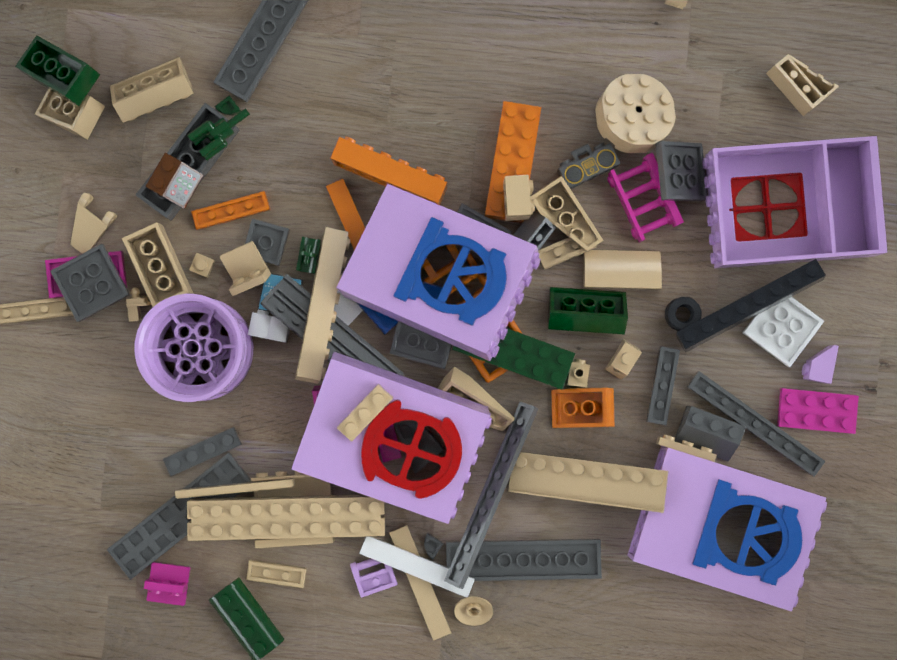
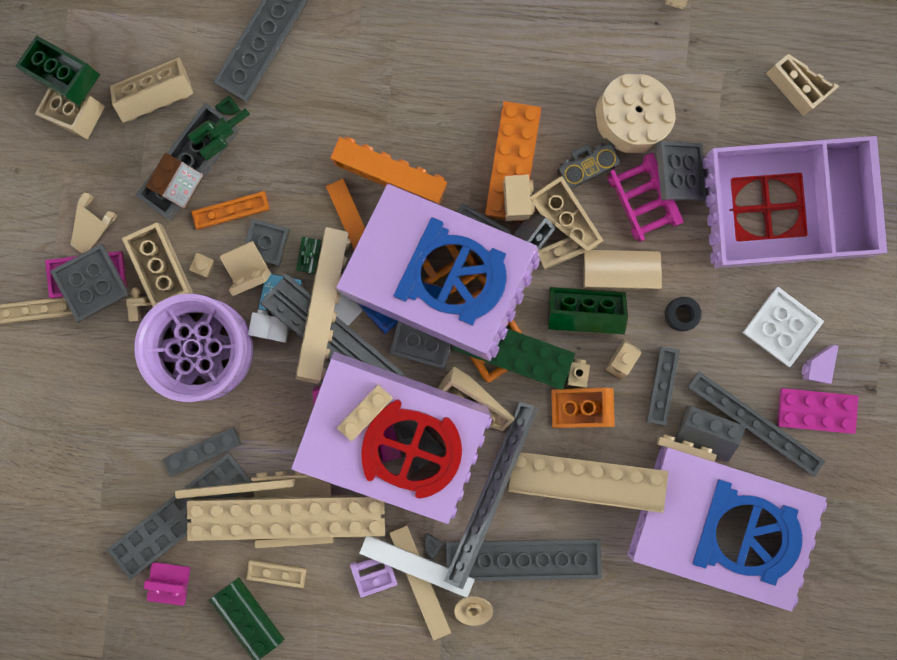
black brick [676,259,826,353] -> none

